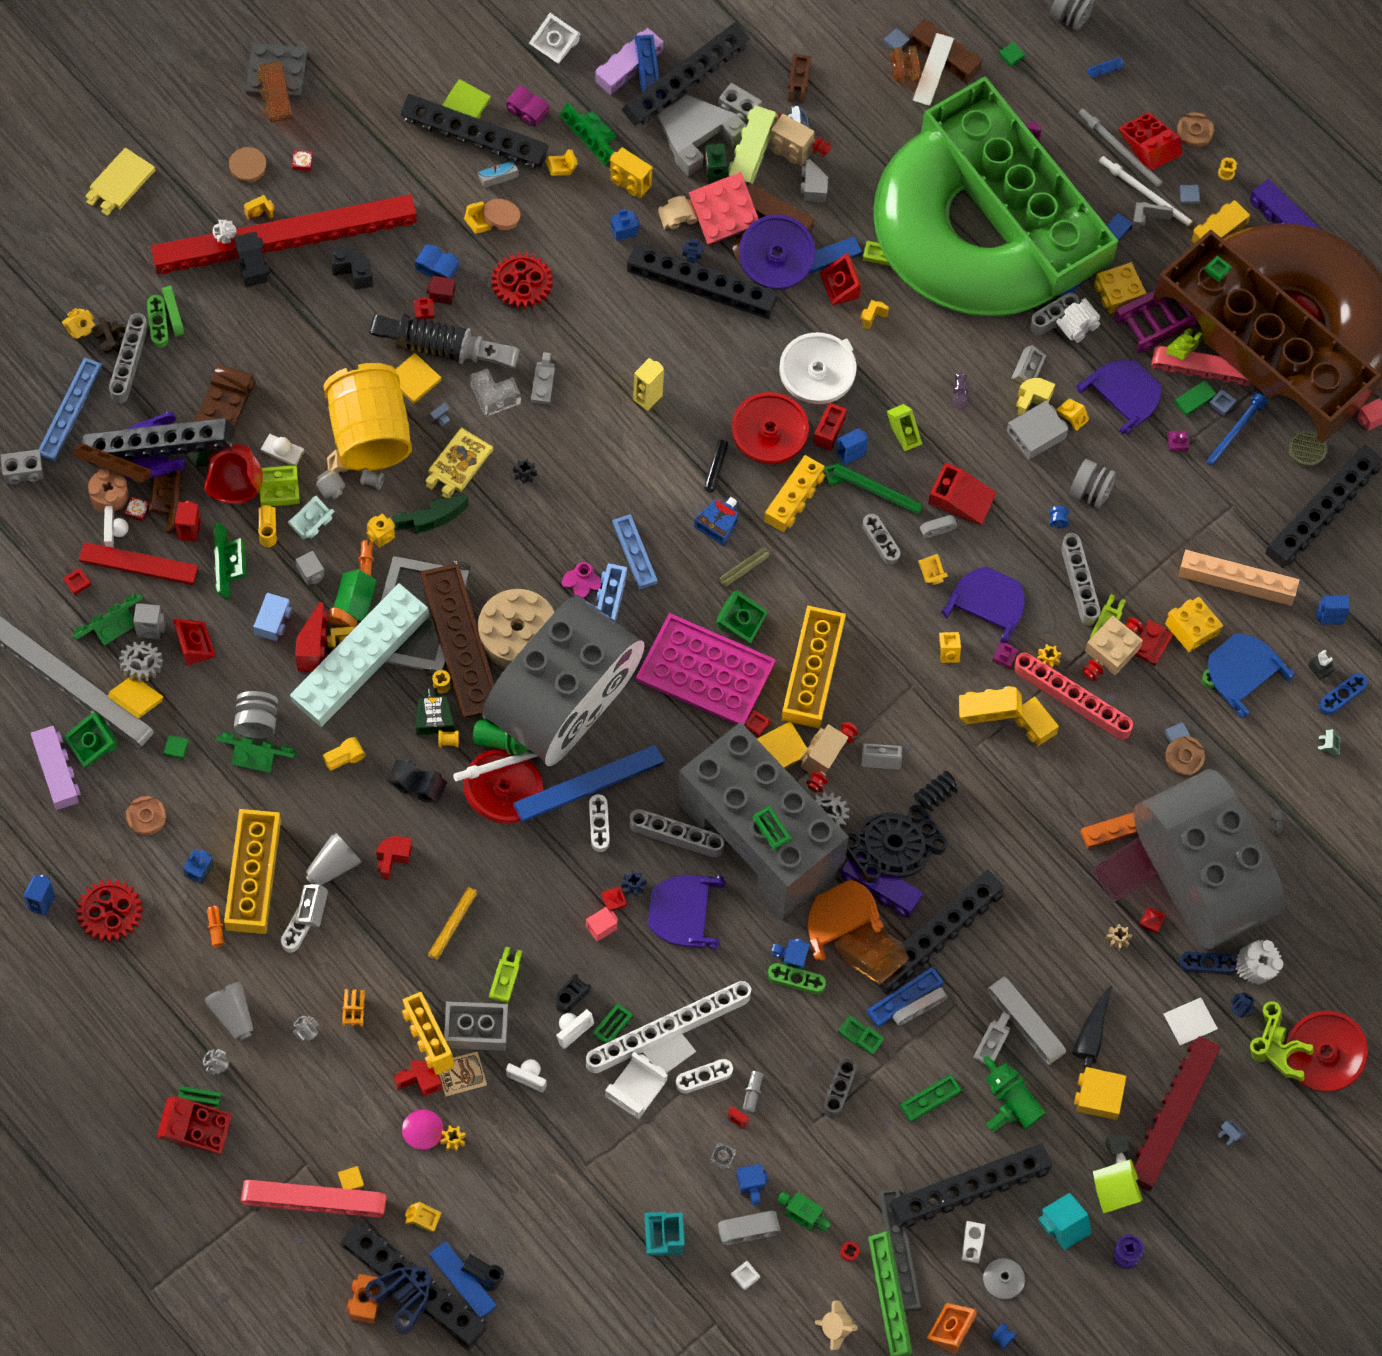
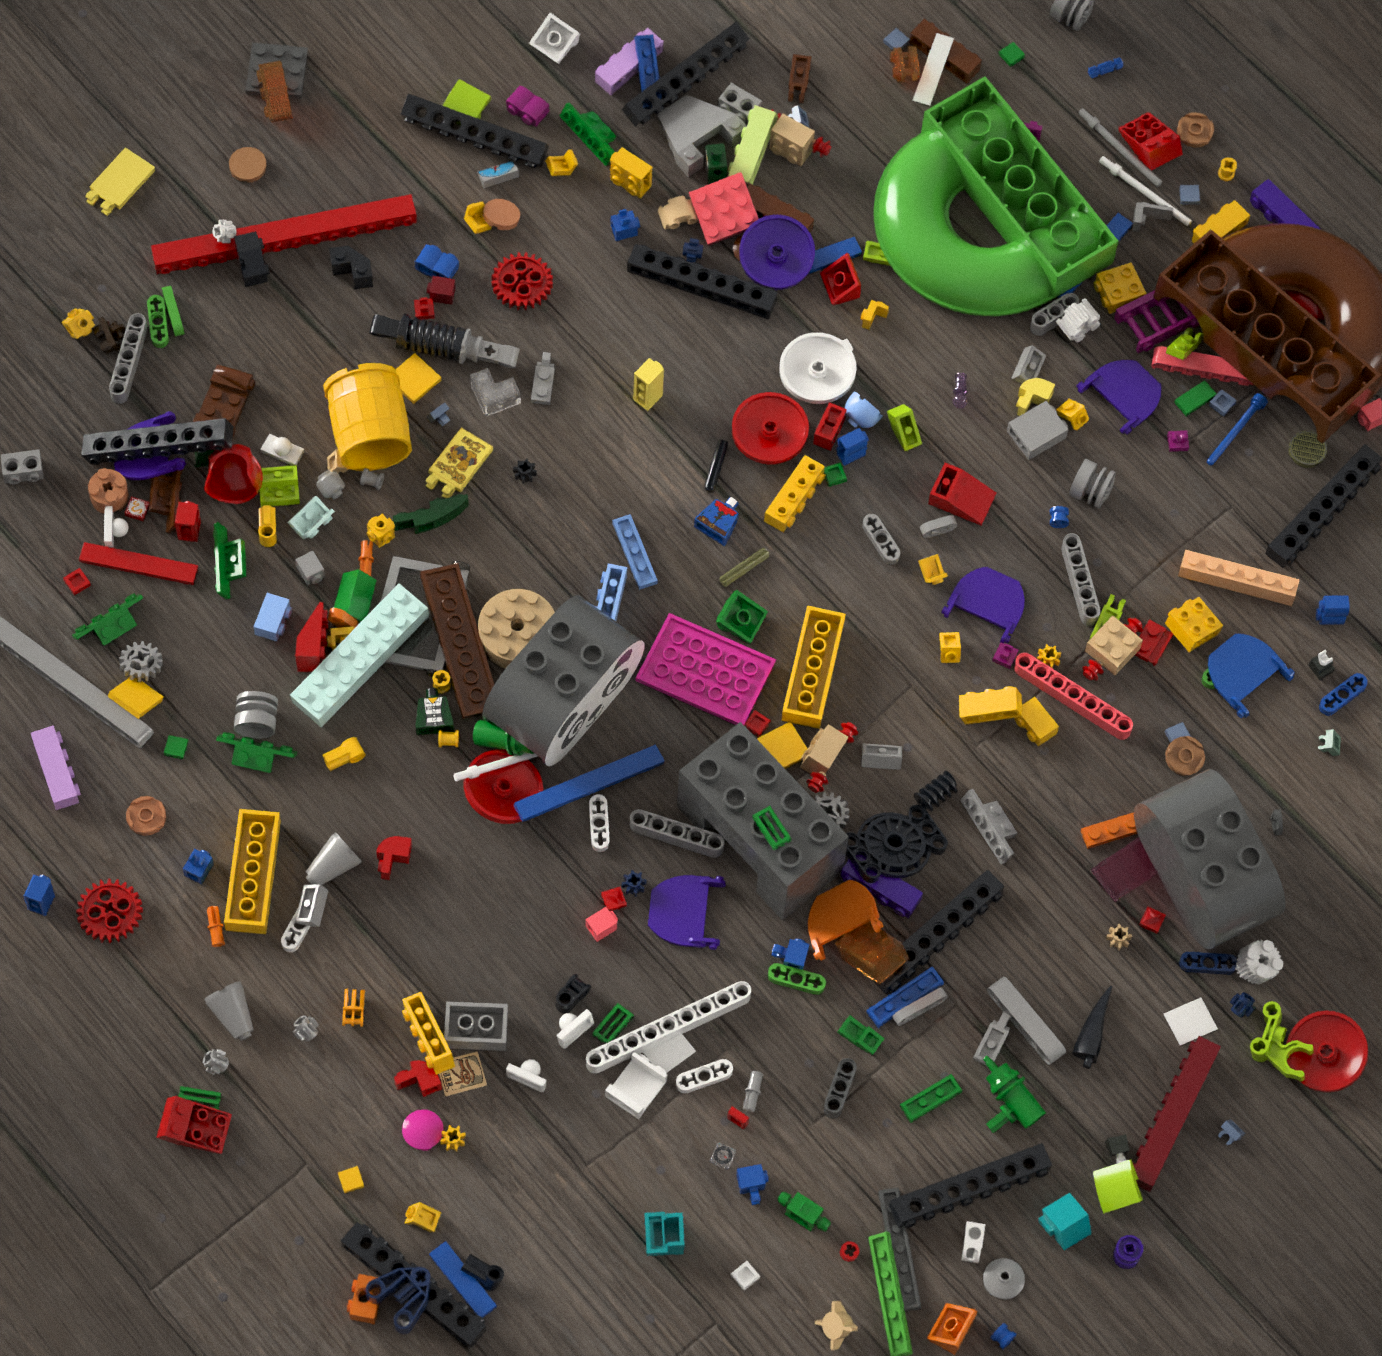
medium blue tile [39,357,103,462] -> none
green slope [64,712,117,768] -> none
reddish brown plate [72,443,152,483] -> none
light grey brick [133,603,166,640] -> none
red slope [173,618,216,666] -> none
coral beam [241,1180,387,1218] -> none
yellow bracket [244,195,275,219] -> none
tile [292,150,313,171] -> none
black brick [386,759,448,802] -> none
yellow axle [428,888,477,960] -> none
lime hinge [489,947,523,1004] -> none
dark pink plate [562,562,601,598] -> none
light grey beam [718,1211,781,1245] -> none
light grey slope [800,159,828,203] -> none
green axle [833,464,923,514] -> none
yellow brick [1074,1067,1126,1120] -> none
green tile [1204,256,1232,282] -> none
none -> light blue cylinder [845,392,883,428]
none -> light grey bracket [960,789,1017,864]

